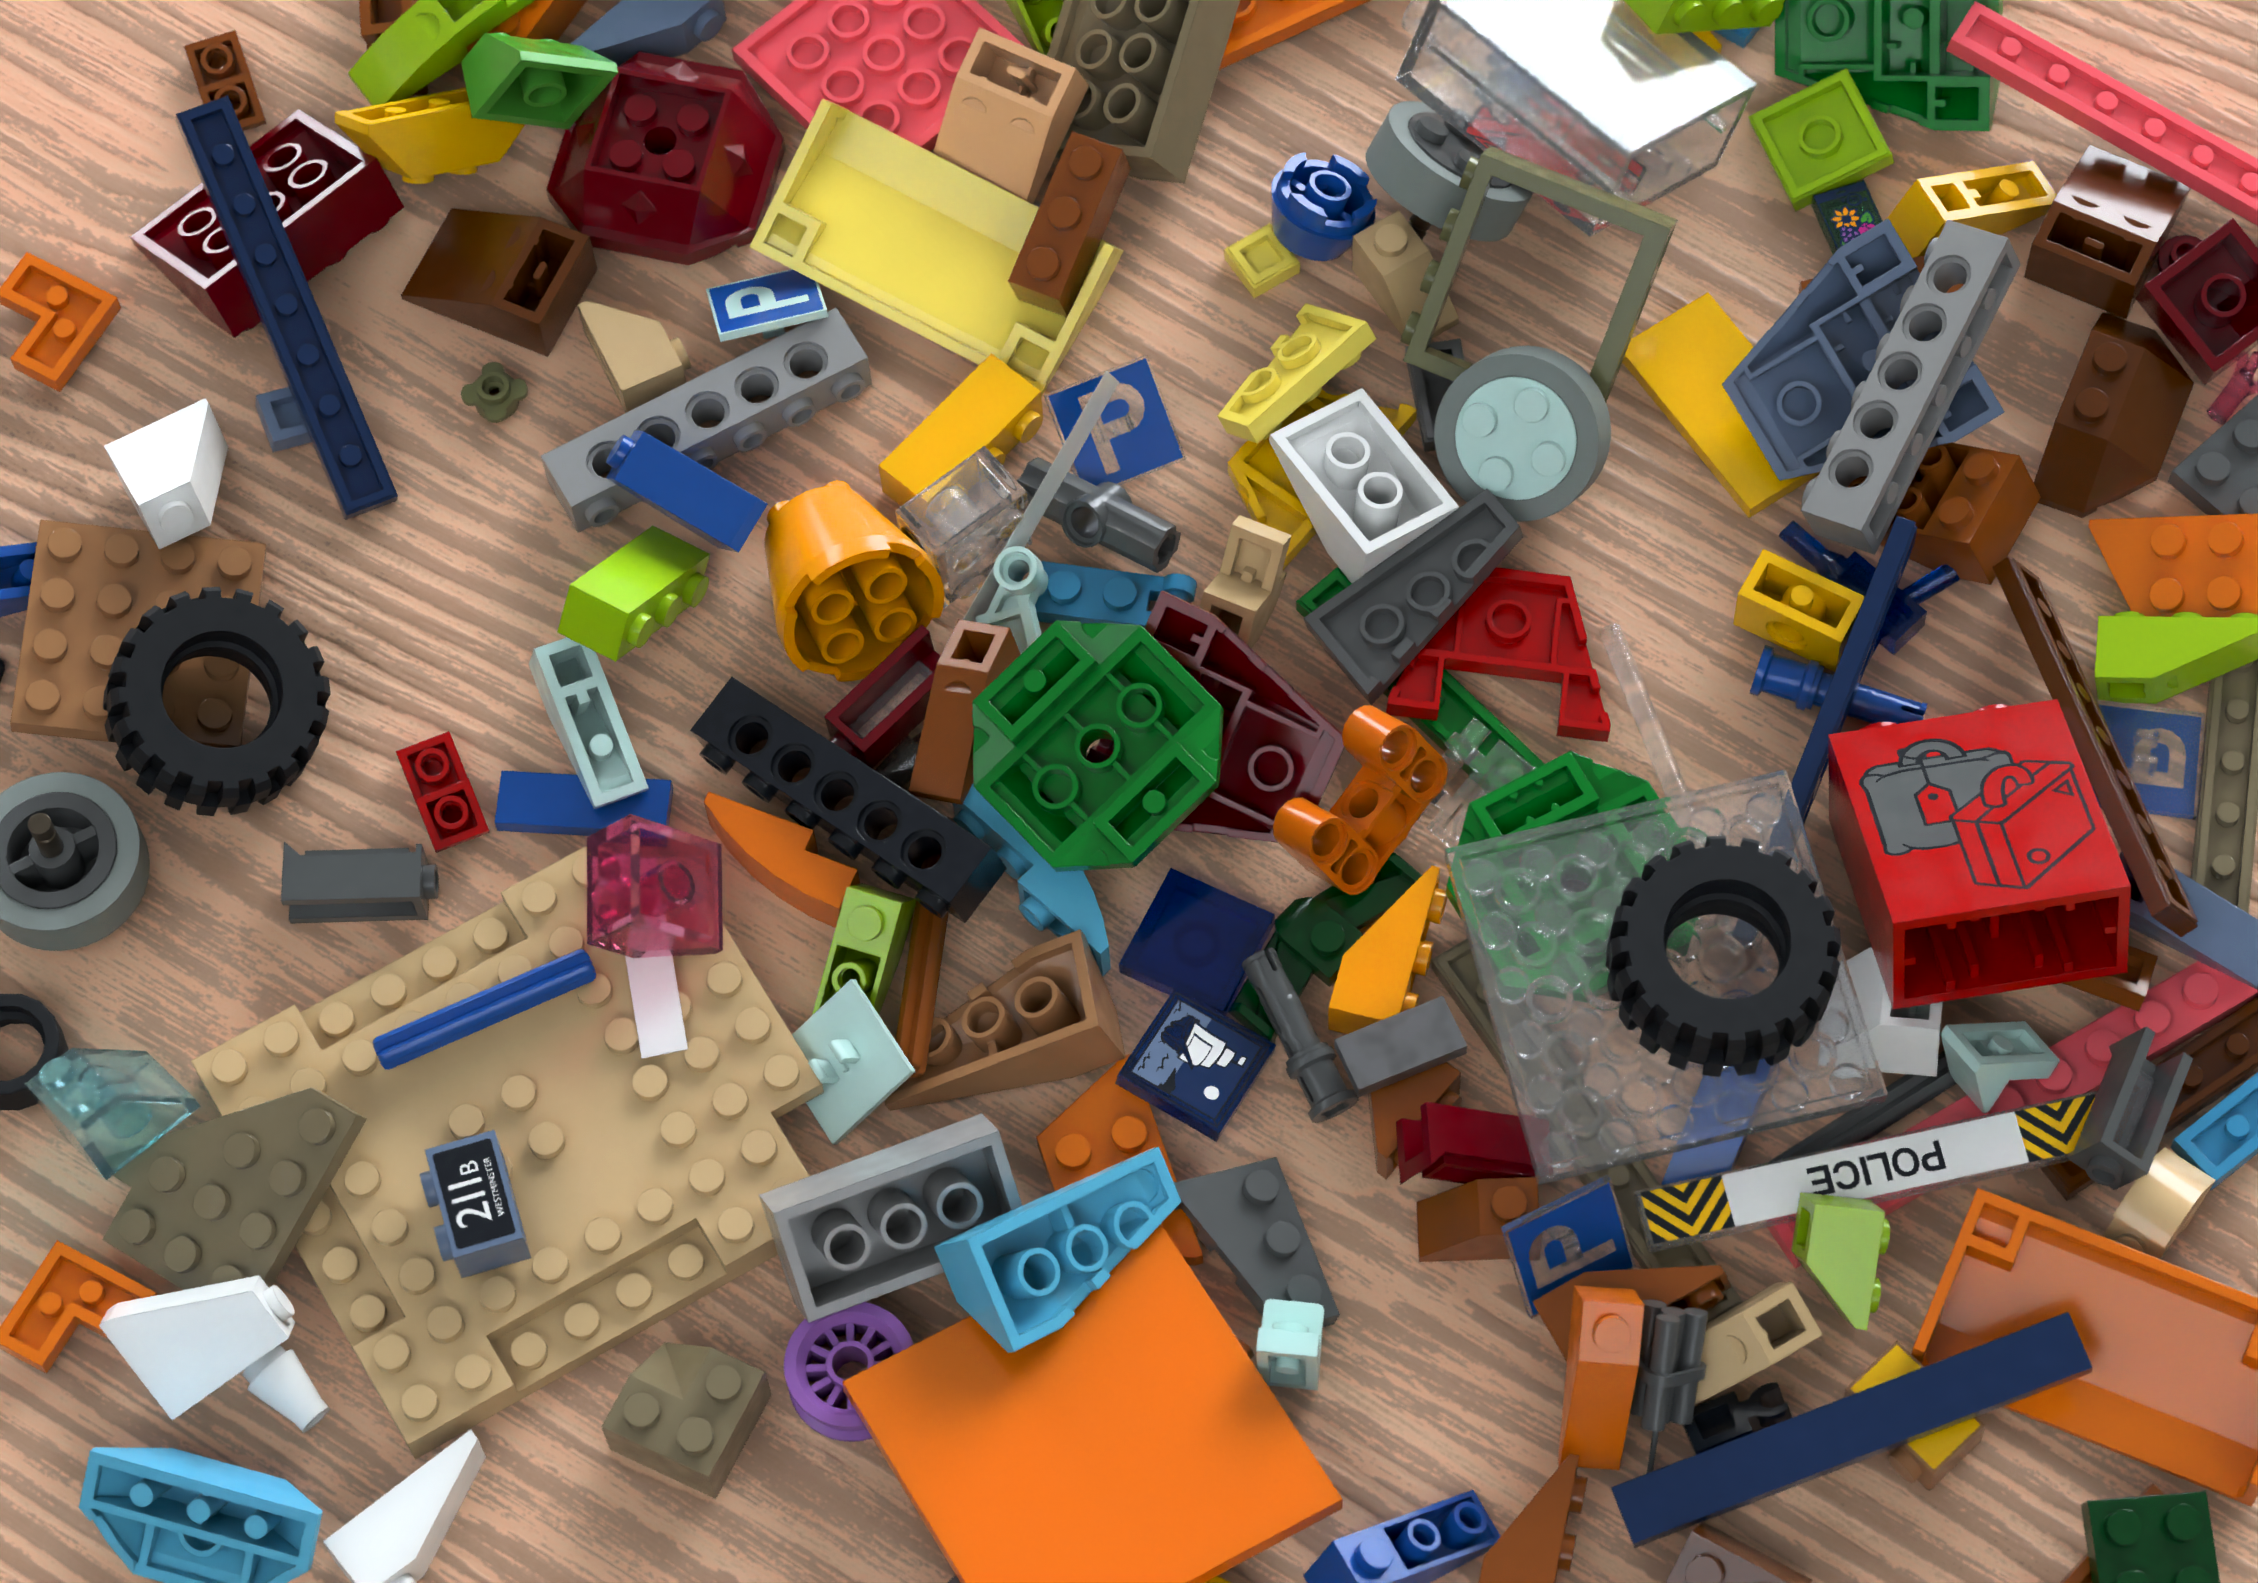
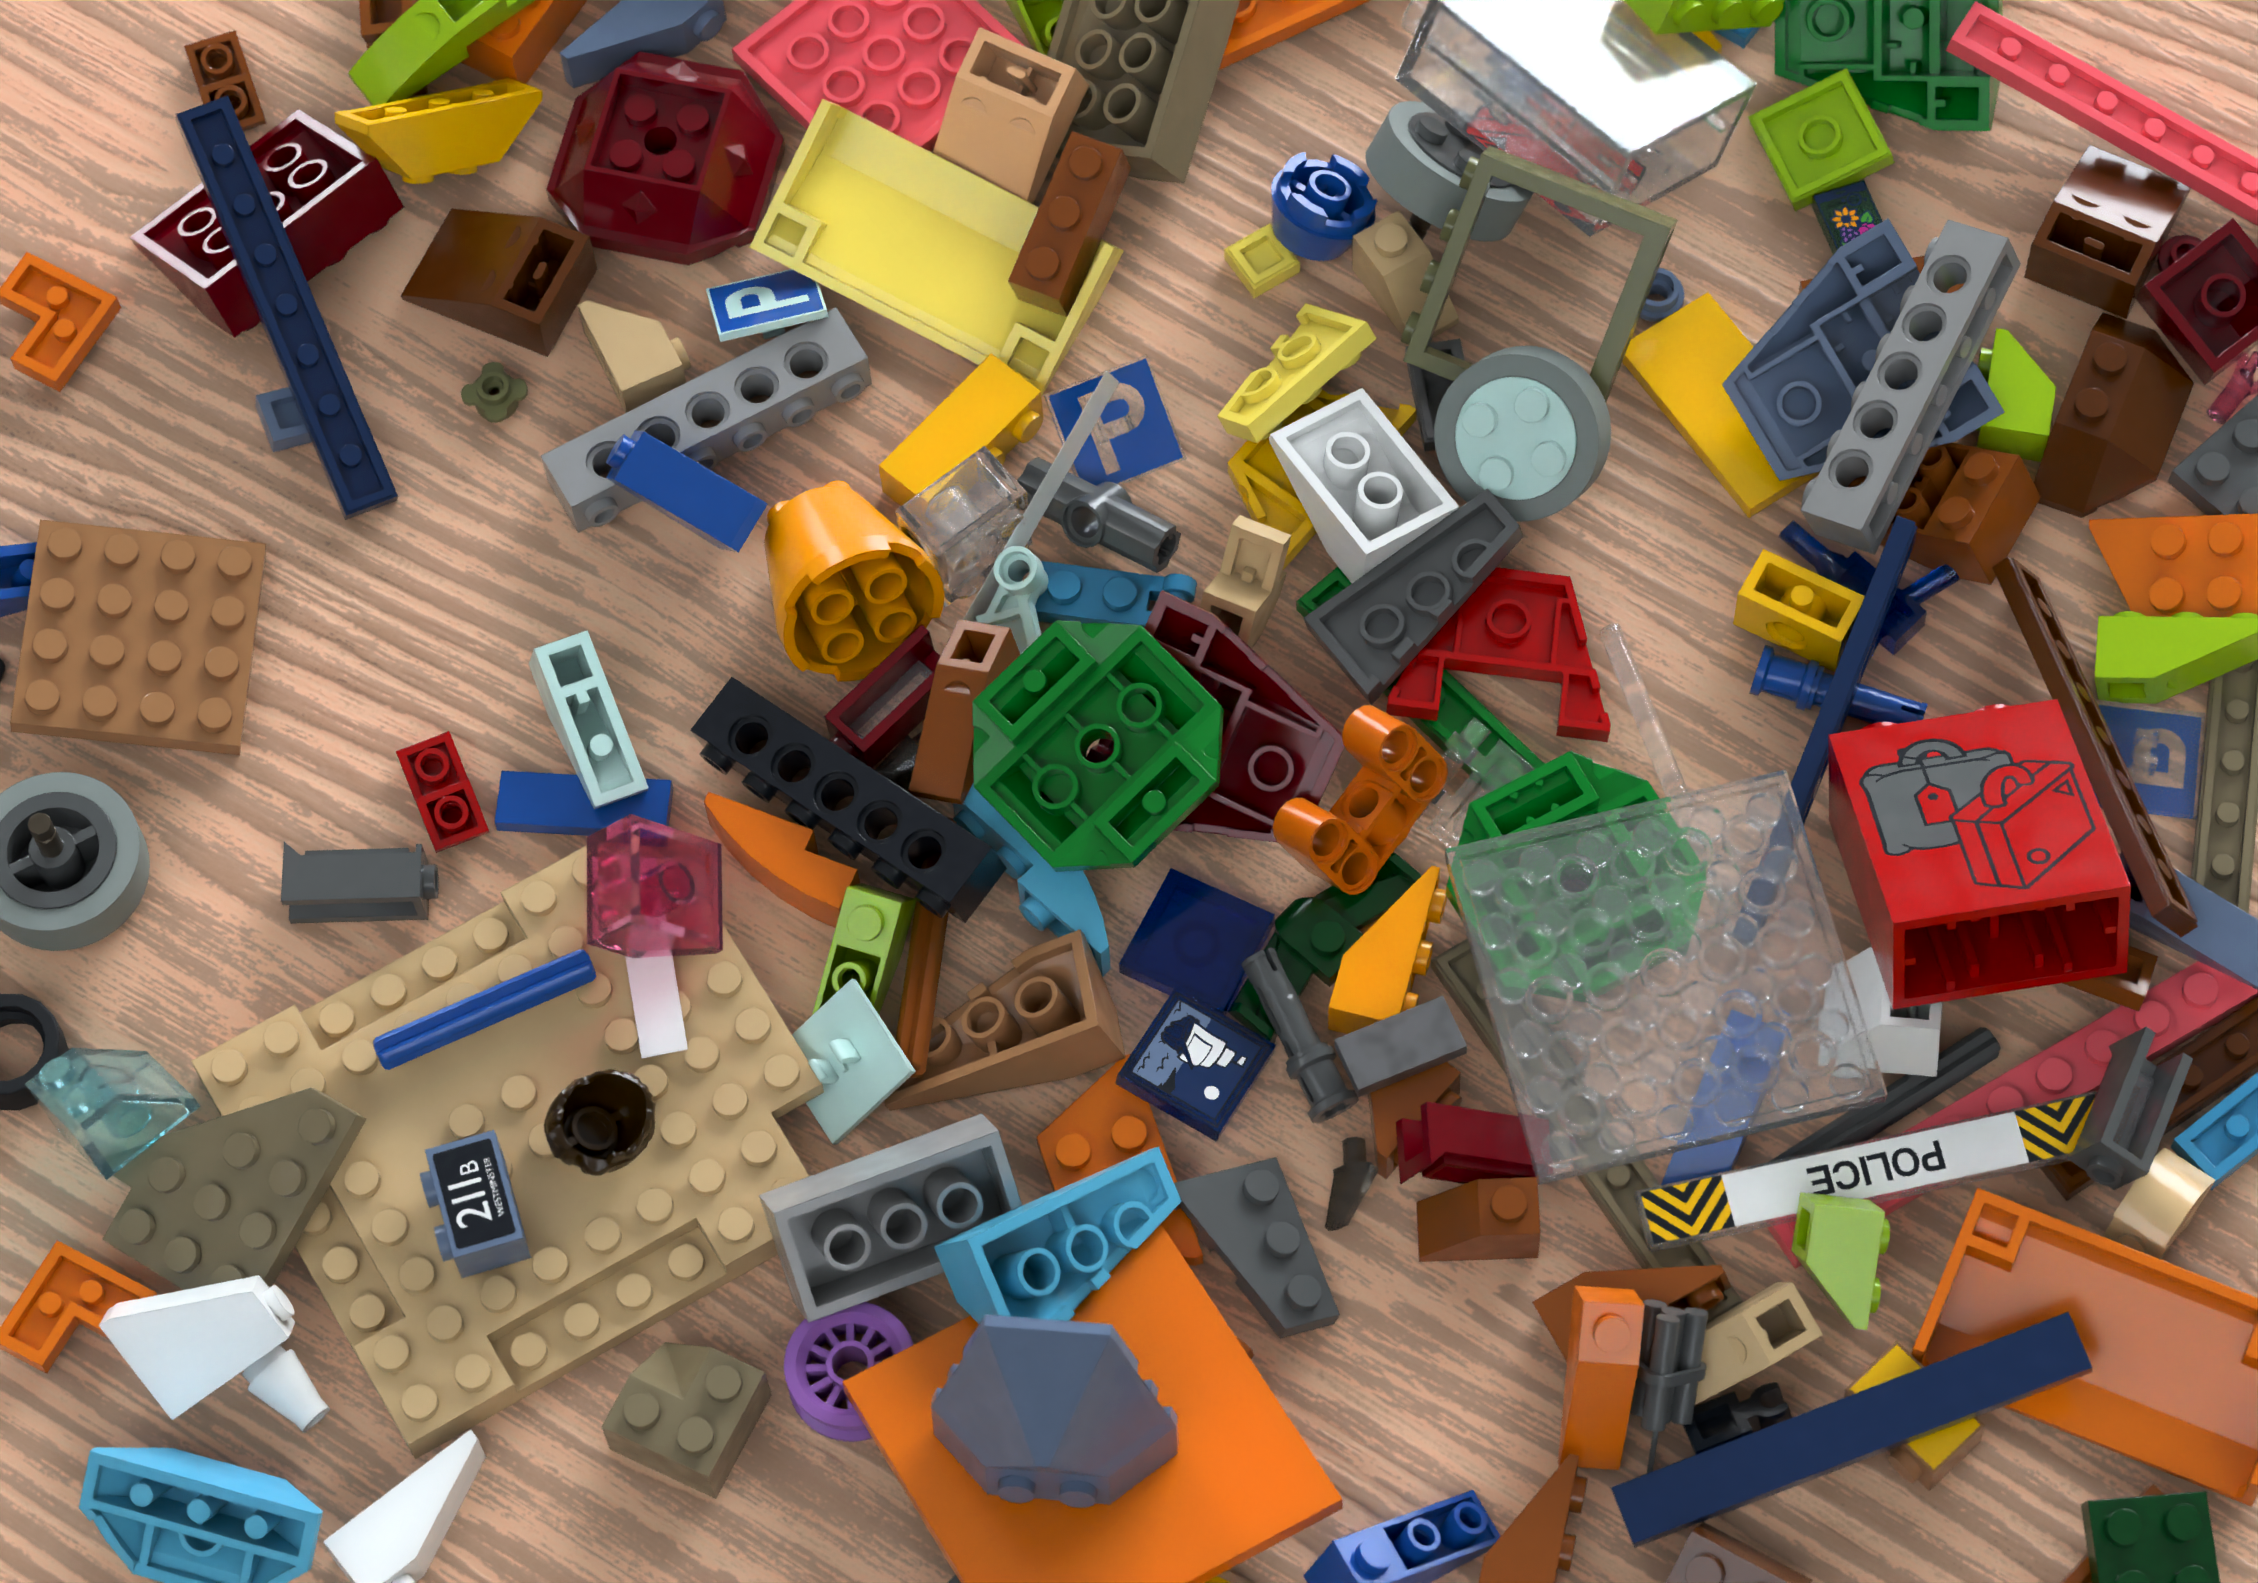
black tyre [103,587,331,816] -> none
white slope [104,398,228,550] -> none
bright green slope [461,32,618,129] -> none
lime brick [557,526,710,662] -> none
light aqua slope [1256,1299,1324,1391] -> none
piece [1501,1175,1636,1319] -> none
black tyre [1605,835,1841,1077] -> none
yellow slope [1886,161,2057,258] -> none
light aqua slope [1940,1021,2060,1113] -> none
none -> dark brown hair [544,1069,655,1176]
none -> sand blue wedge [931,1314,1178,1508]
none -> clear smoke bar [1325,1137,1378,1231]
none -> sand blue plate [1640,268,1684,322]
none -> lime slope [1976,328,2056,462]

